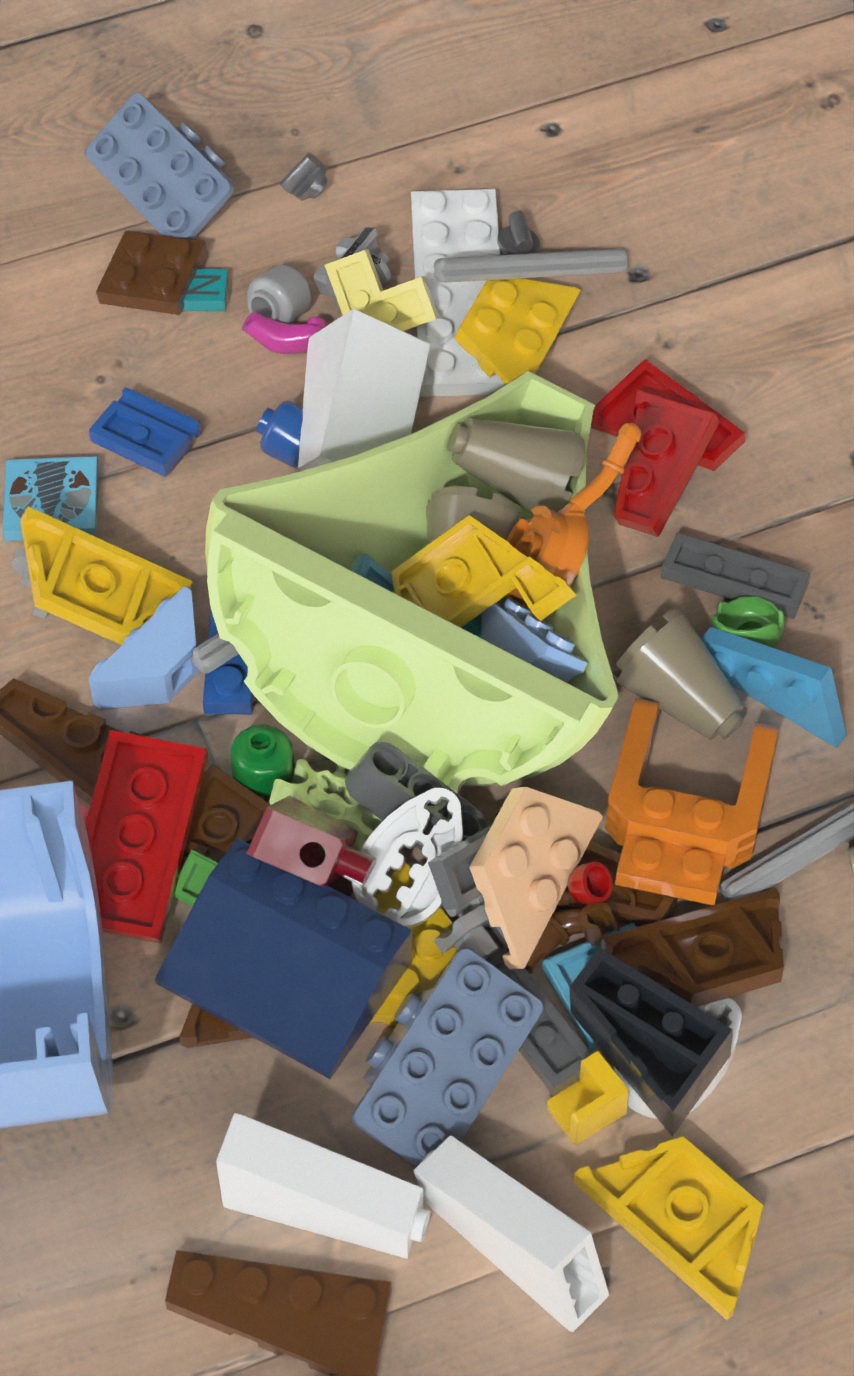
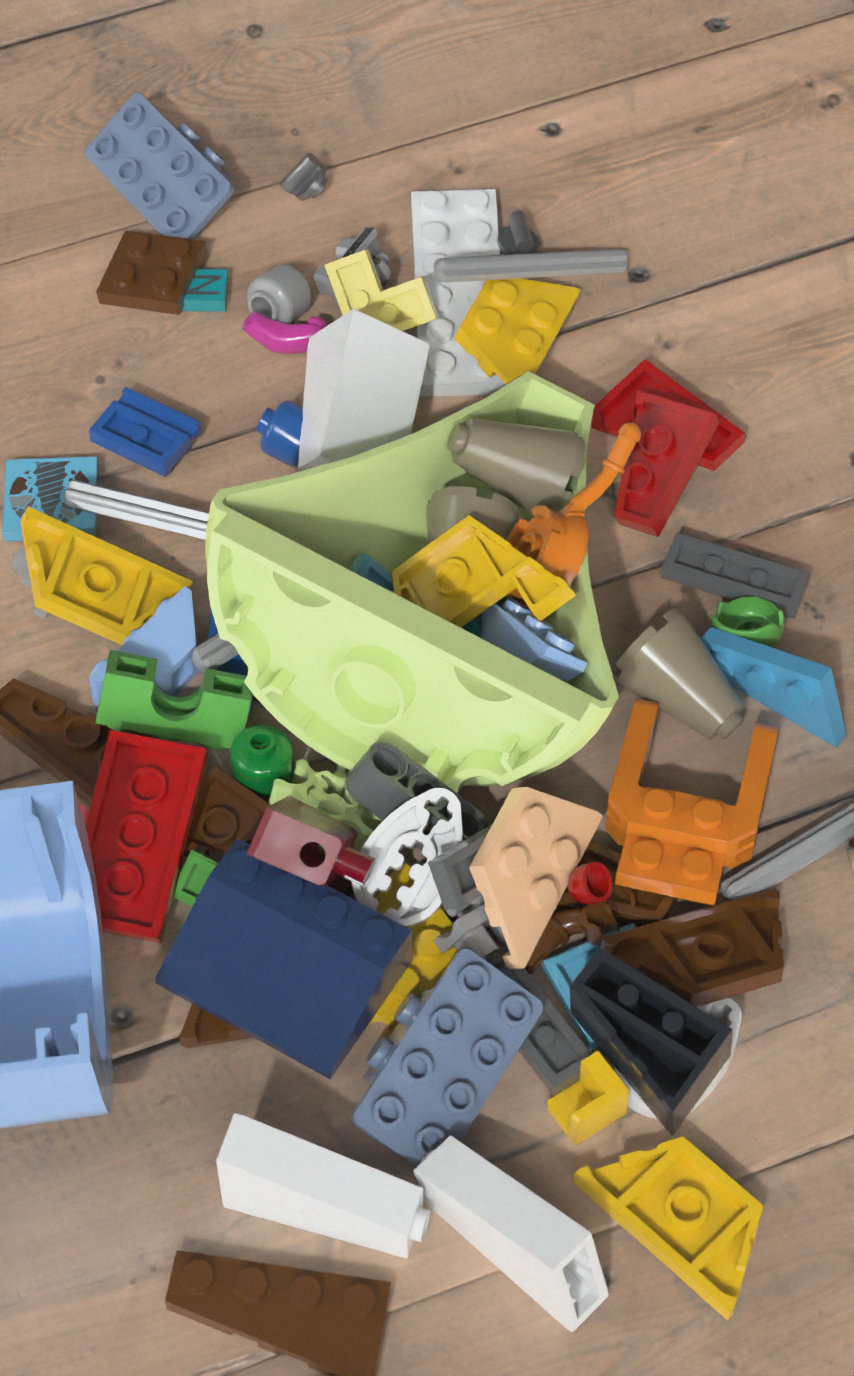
none -> axle [65,480,209,540]
none -> bright green arch [95,650,252,750]

